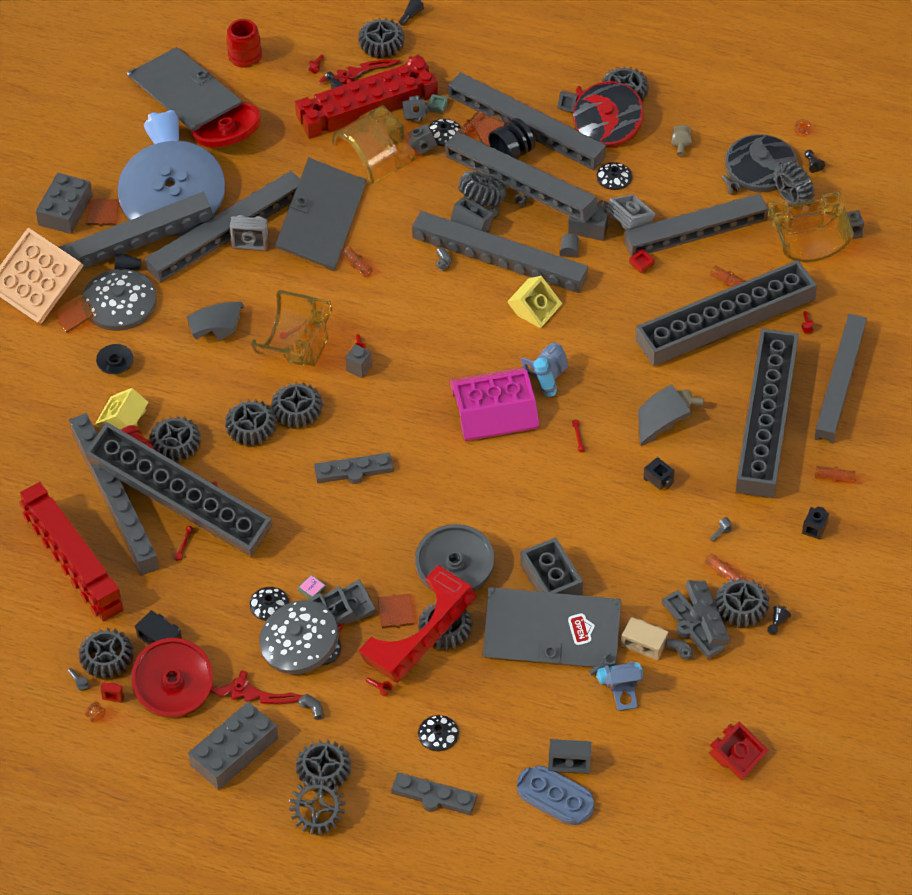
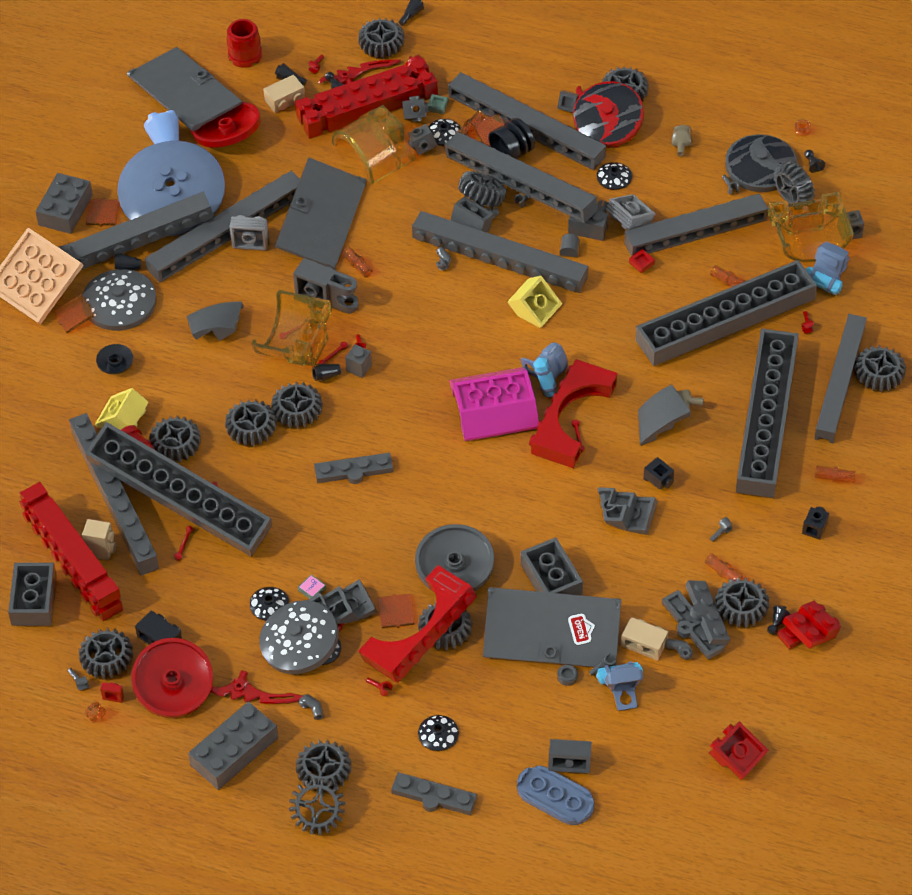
none -> dark grey brick [8,563,57,626]
none -> tan brick [82,519,116,561]
none -> tan brick [263,75,305,113]
none -> black cone [275,63,307,86]
none -> dark grey brick [293,258,358,314]
none -> black cone [312,364,341,382]
none -> red hinge [318,342,348,364]
none -> red arch [529,359,618,469]
none -> dark grey tile [557,665,578,686]
none -> dark grey slope [598,487,658,534]
none -> red plate [777,627,802,650]
none -> red plate [782,600,841,649]
none -> sand blue piece [805,242,849,295]
none -> dark grey gear [854,345,906,392]

